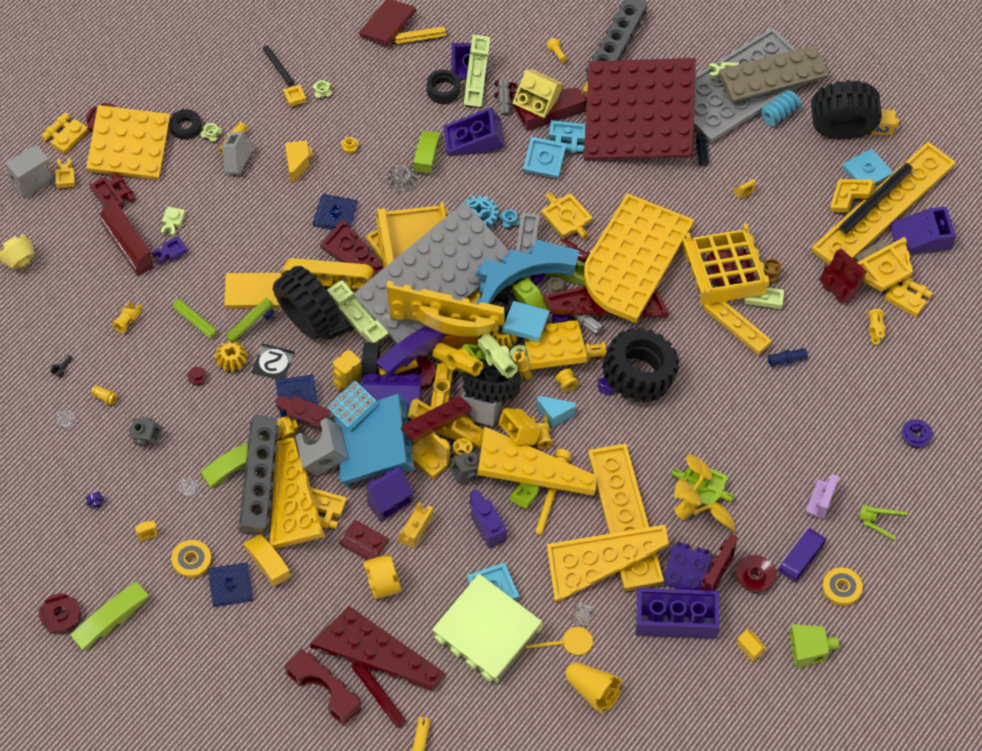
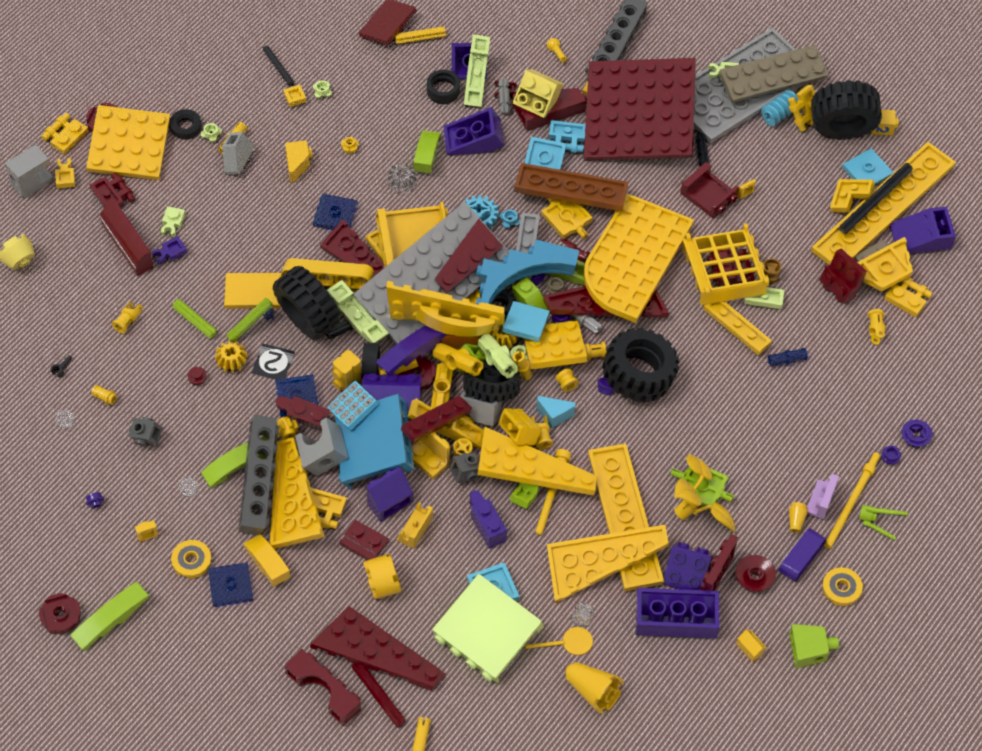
none -> dark red wing [434,219,503,294]
none -> dark orange plate [514,163,629,211]
none -> dark red panel [680,162,739,218]
none -> yellow plate [788,85,815,132]
none -> yellow cone [789,502,808,533]
none -> yellow bar [824,452,881,549]
none -> dark purple plate [881,445,901,465]

